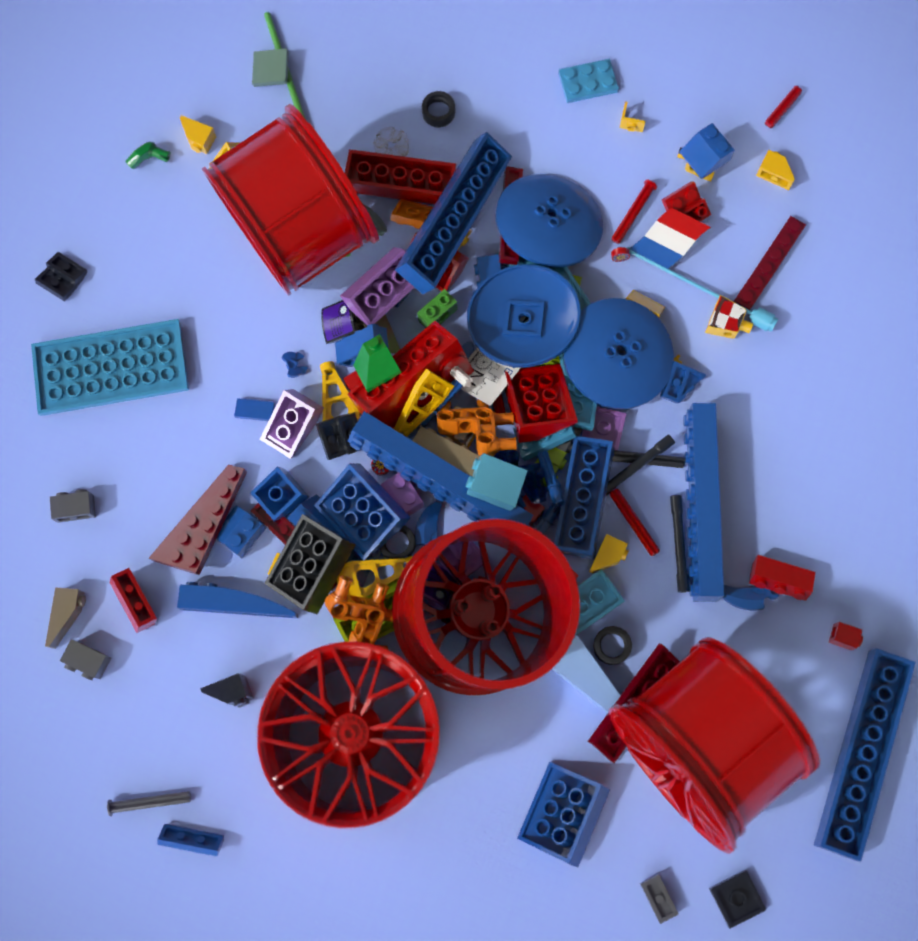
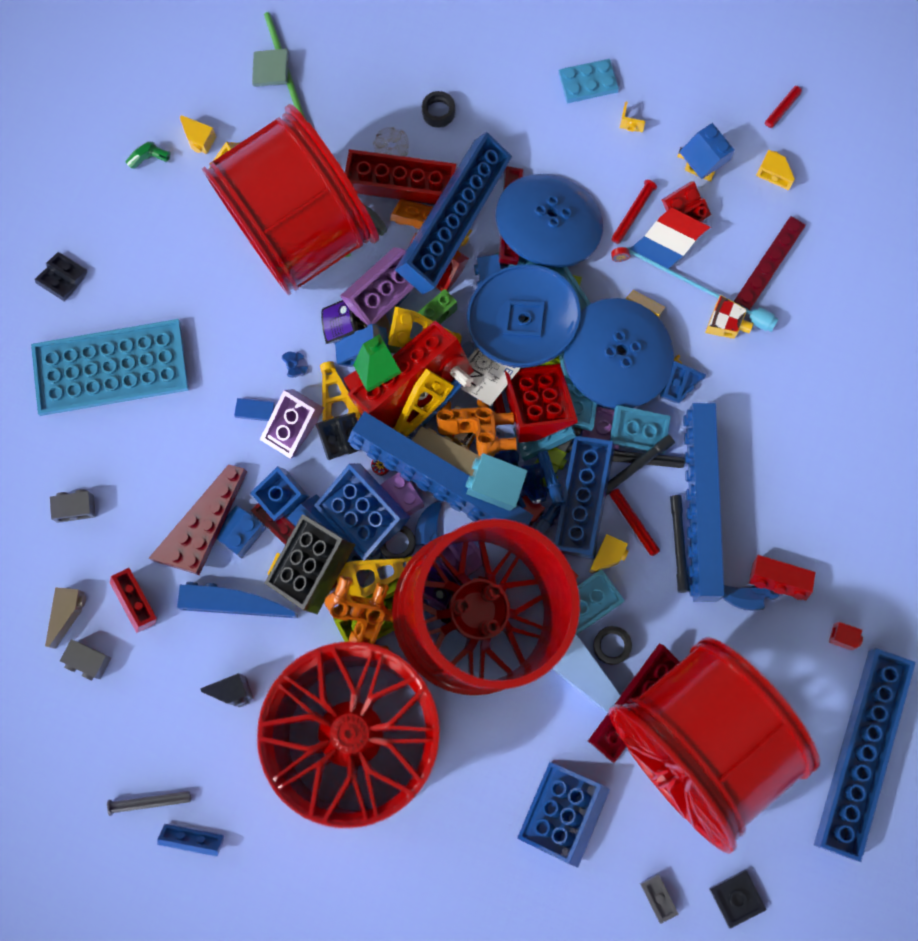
none -> yellow plate [388,307,462,348]
none -> dark azure plate [610,405,671,454]

